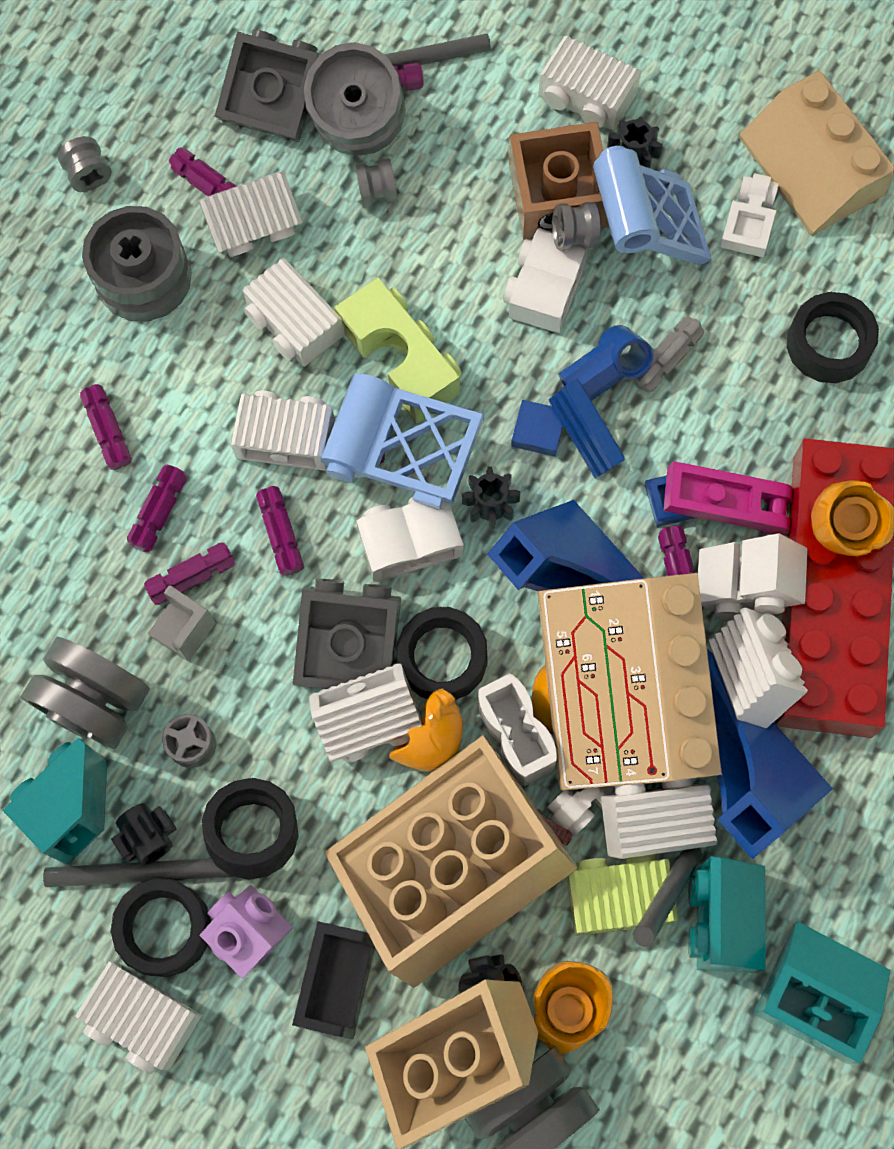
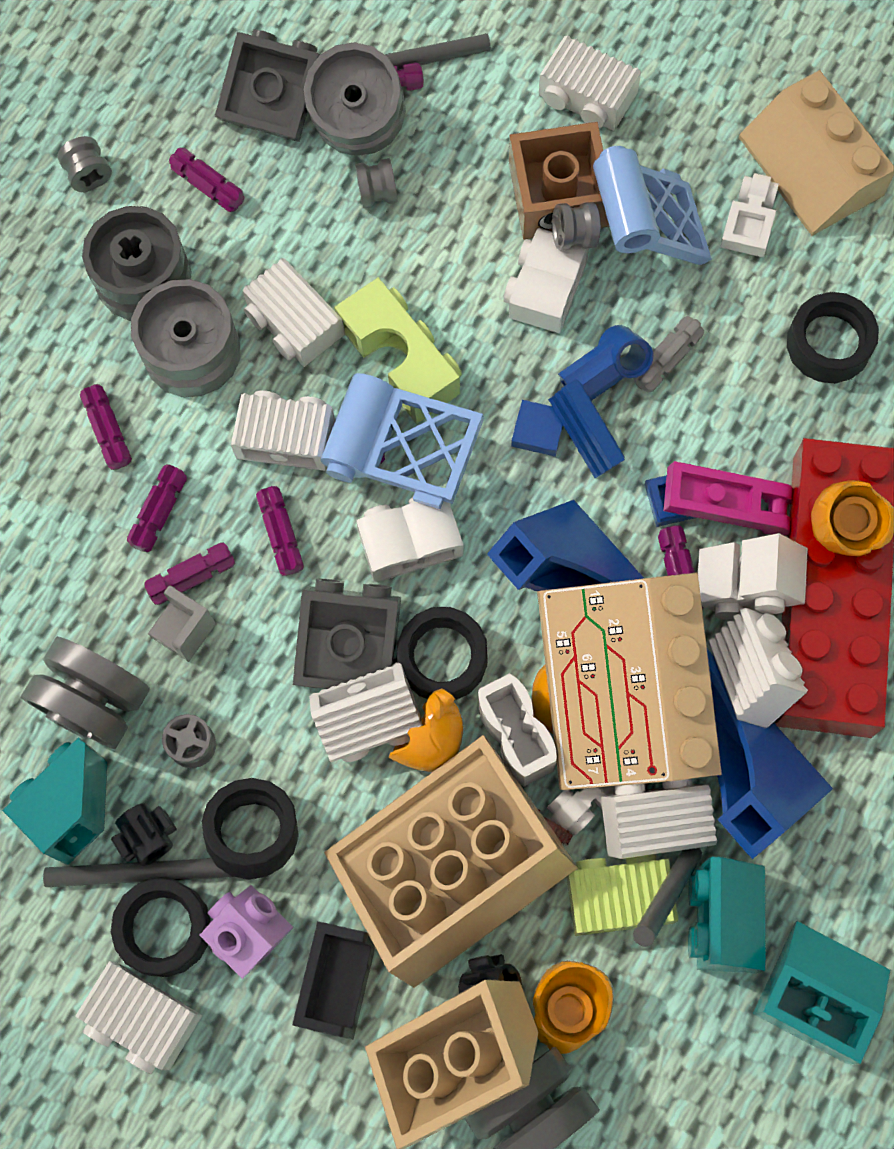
white brick [199,171,302,257] -> none
black gear [462,467,520,529] -> none
black gear [607,117,663,168] -> none
none -> flat silver wheel [131,279,240,397]

